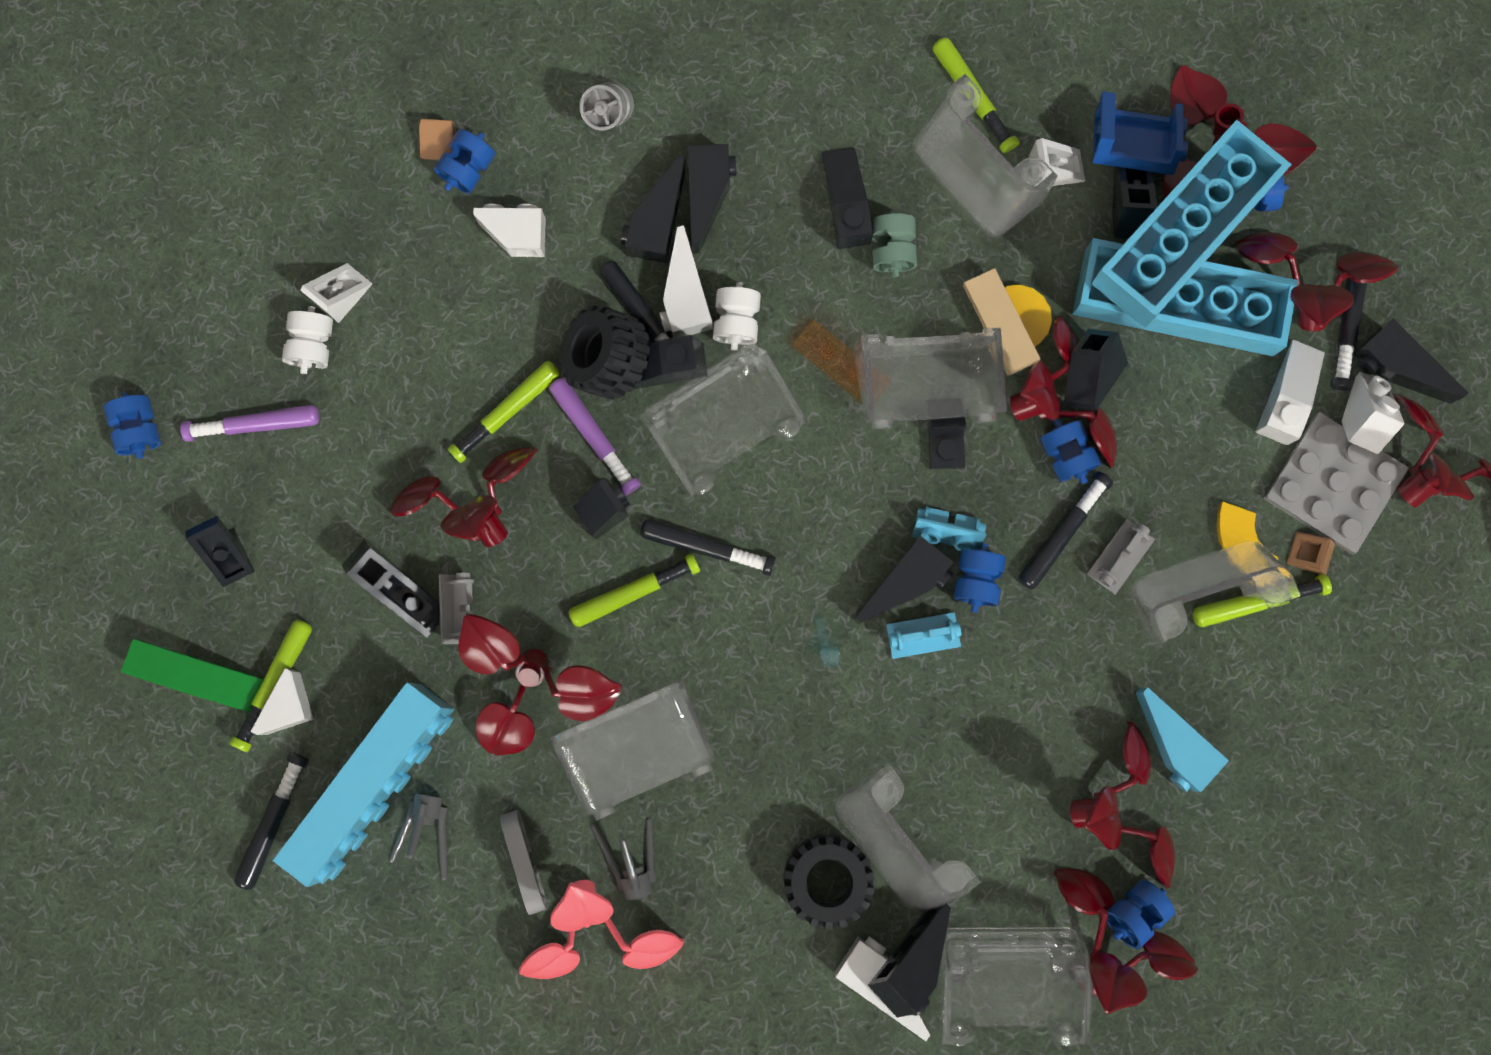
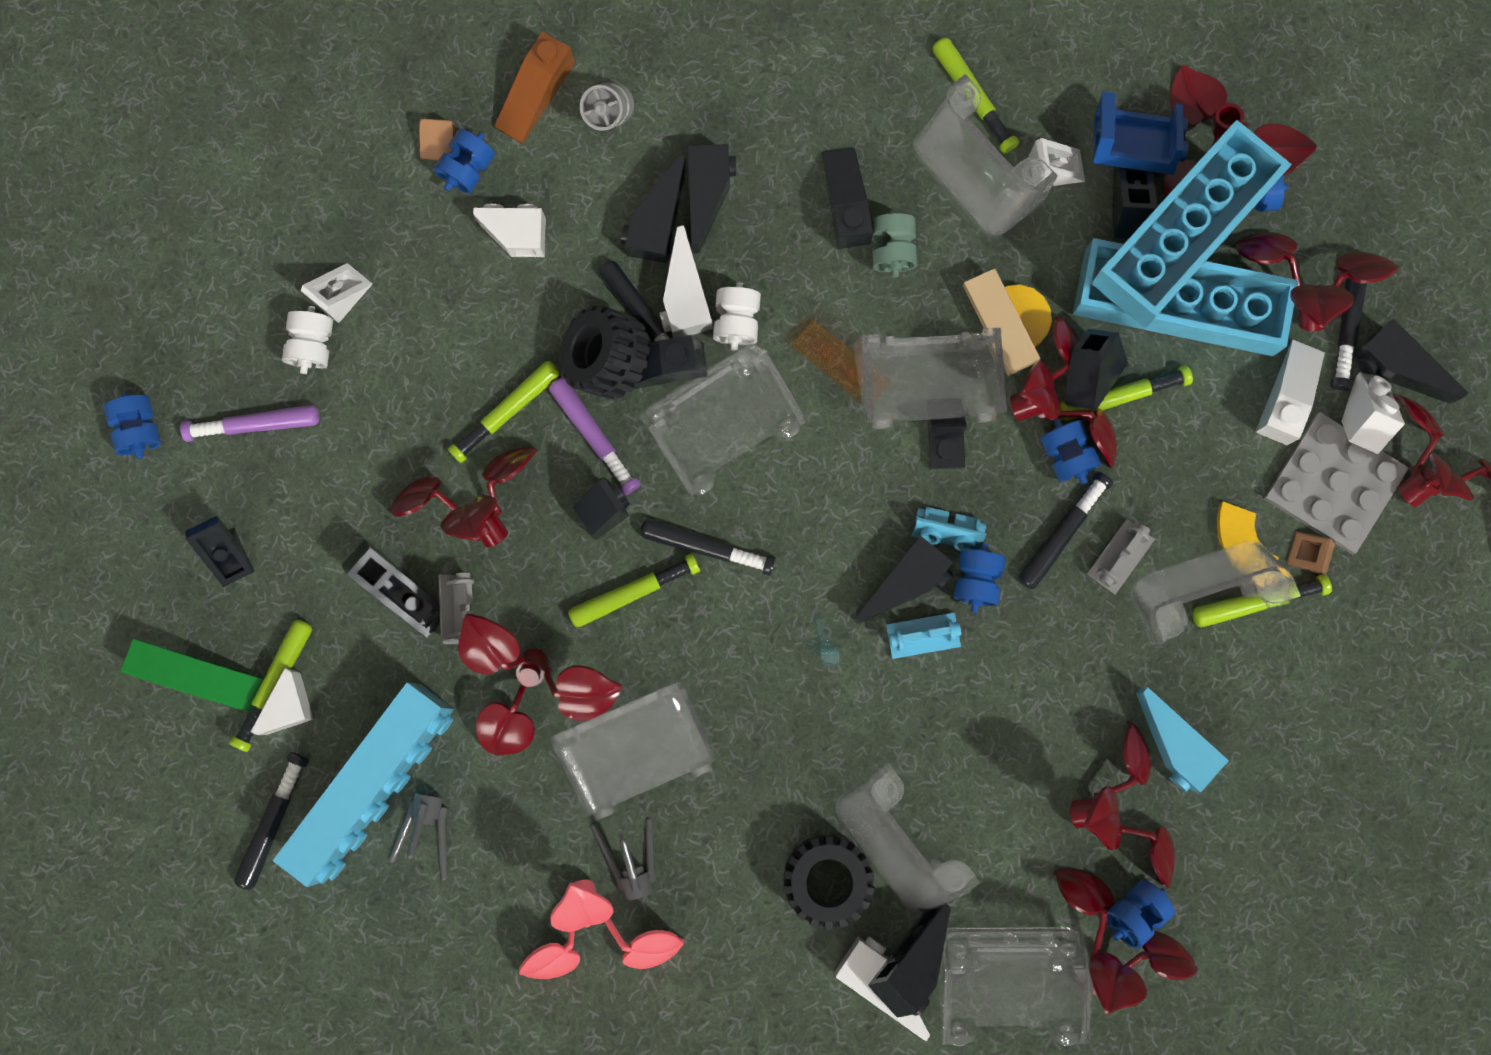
light grey beam [500,810,548,915] -> none
none -> dark orange slope [494,31,575,144]
none -> lime piece [1060,365,1193,422]

